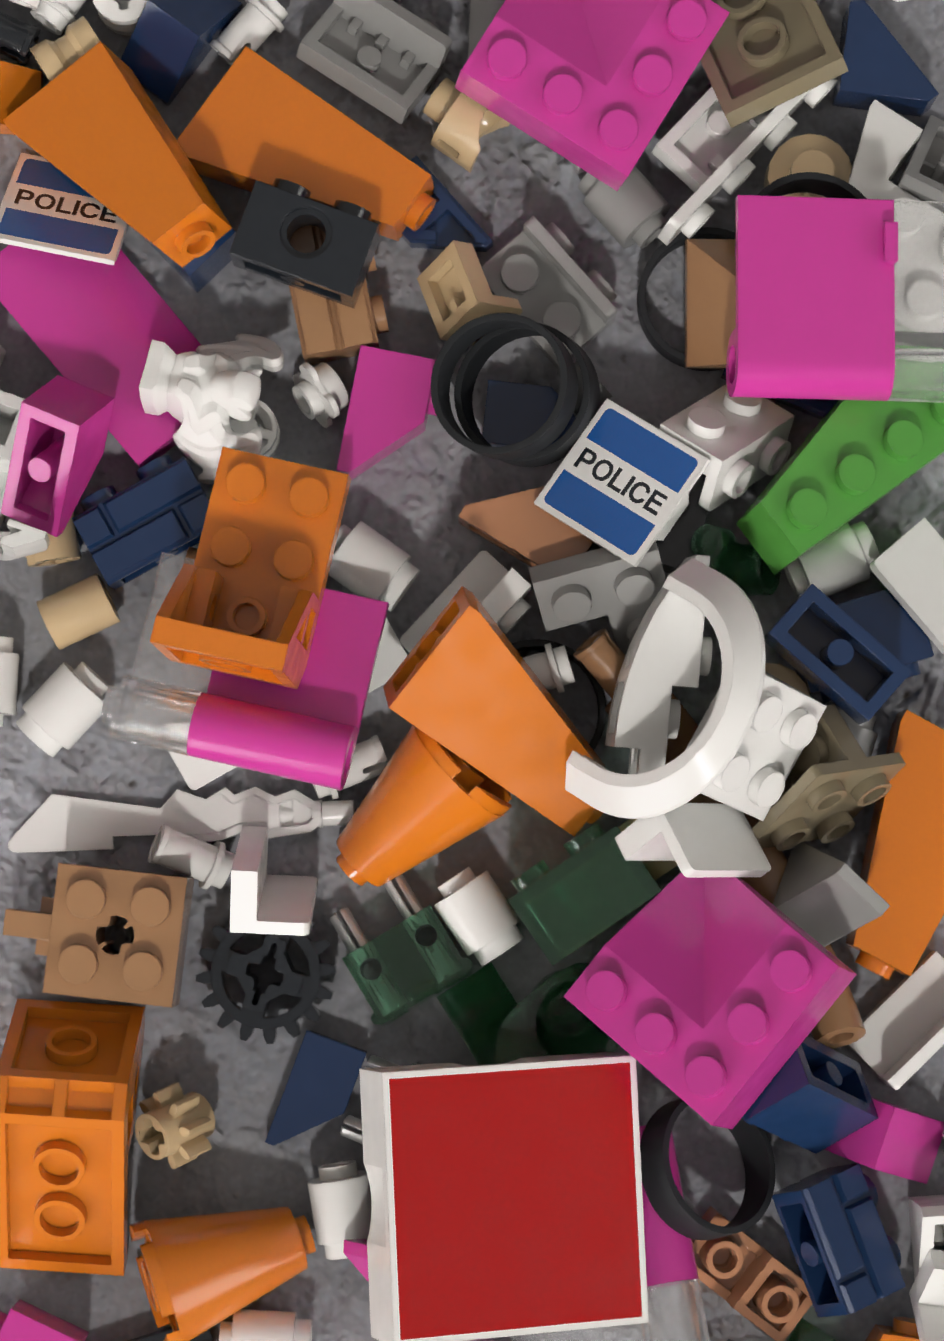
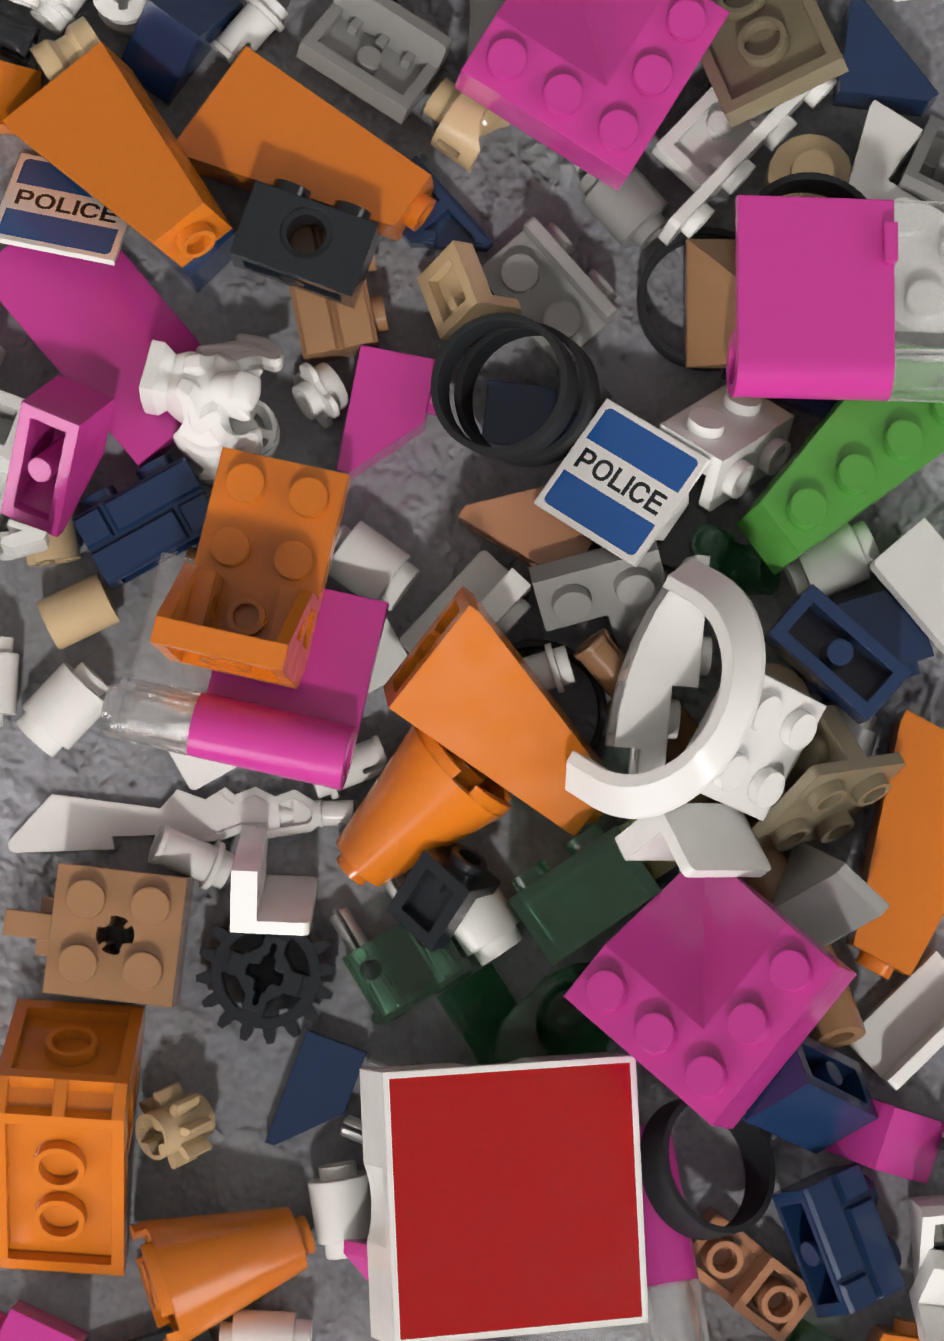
none -> black bracket [386,843,501,952]

